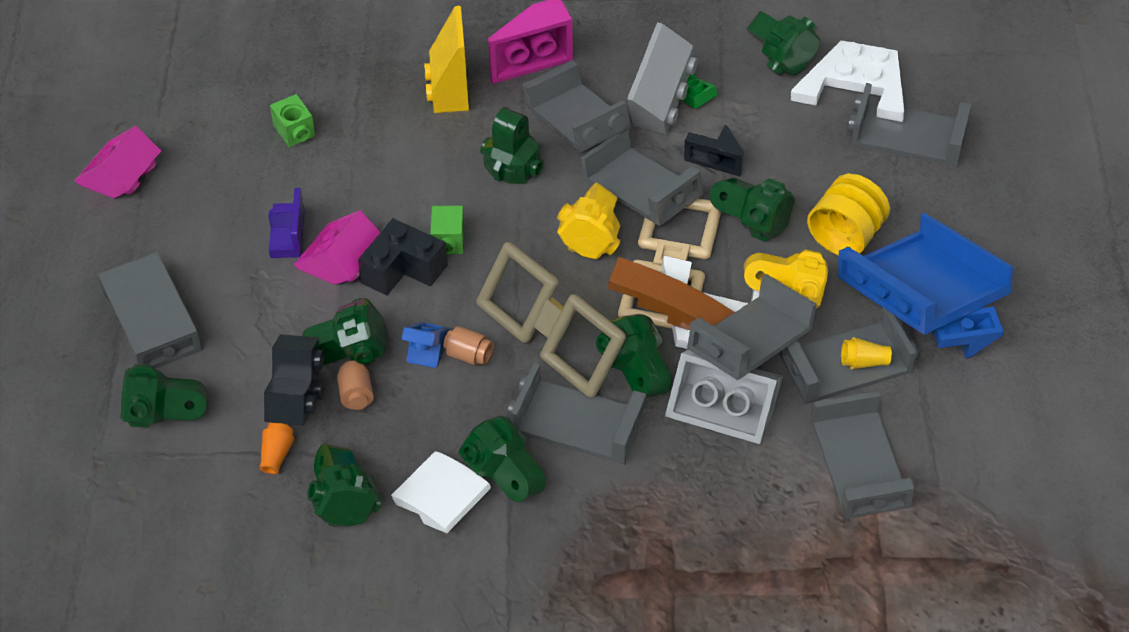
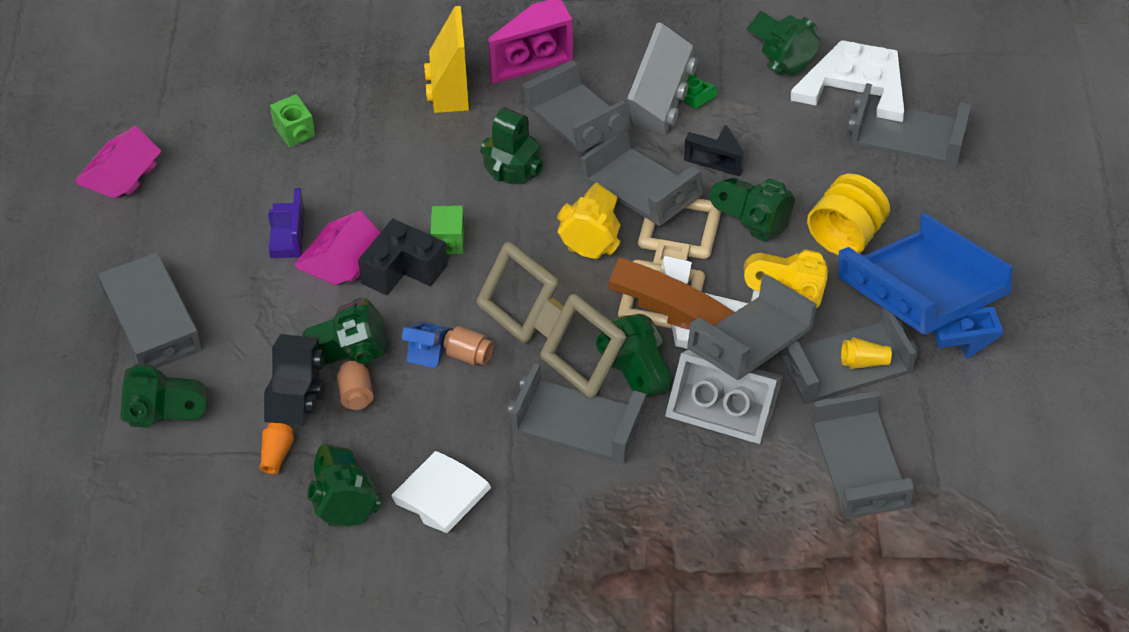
dark green piece [458,416,545,502] -> none

